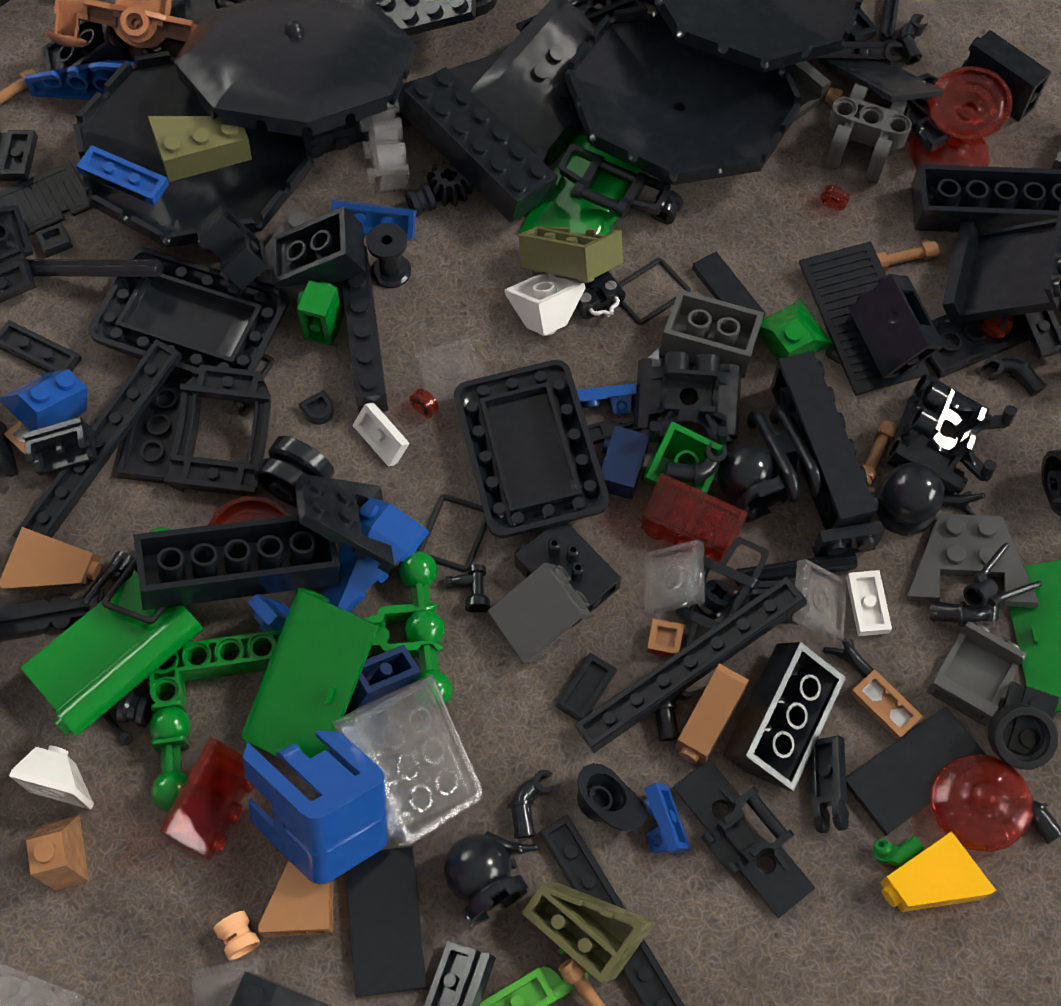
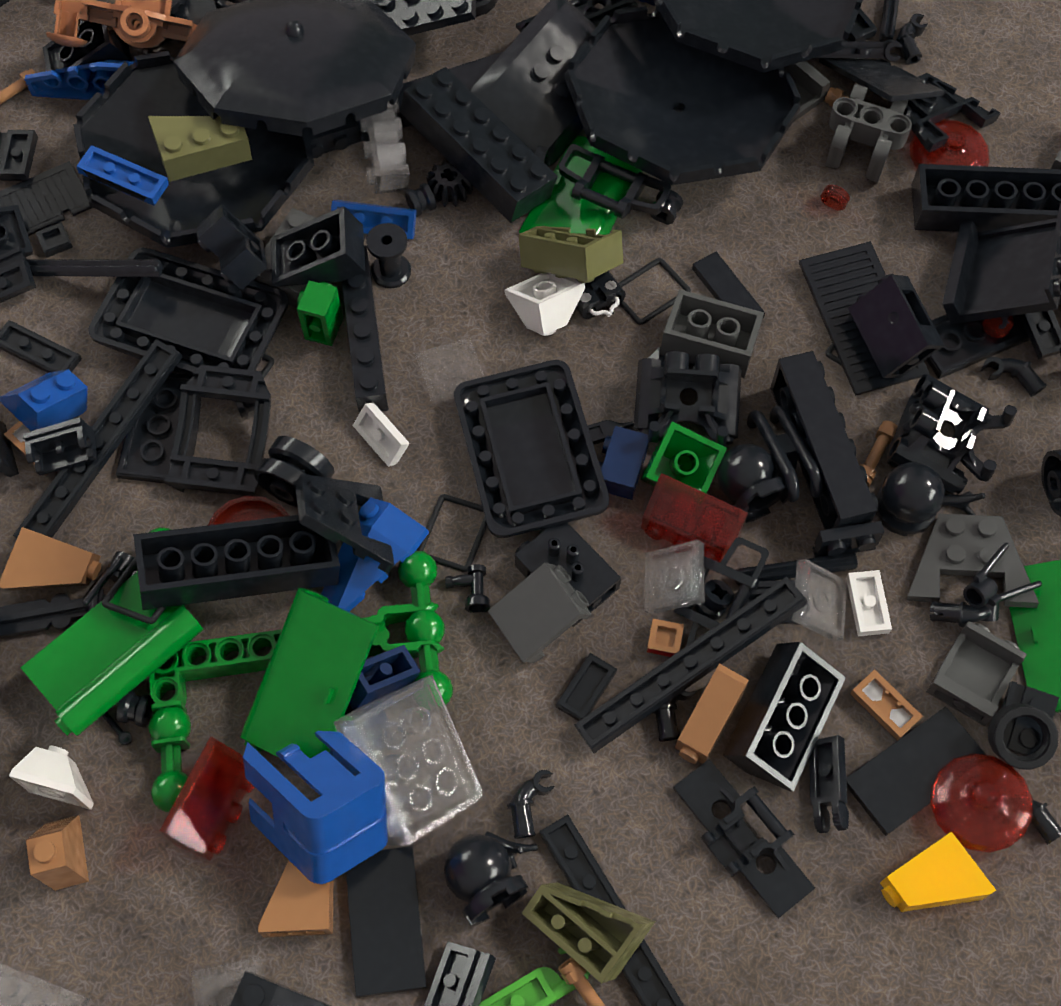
light nougat wheel [213,911,261,961] -> none
blue hinge [248,594,290,632] -> none
black tile [298,390,334,425] -> none
clear red tile [409,389,439,418] -> none
blue hinge [577,383,637,414] -> none
black piece [577,763,647,831] -> none
blue hinge [644,783,691,854] -> none
black piece [665,442,727,487] -> none
green slope [758,300,832,361] -> none
black bar [823,638,874,678] -> none
green arm [872,836,924,867] -> none
medium nougat bar [876,241,939,271] -> none
clear red hat [928,66,1013,141] -> none
black piece [960,30,1051,122] -> none

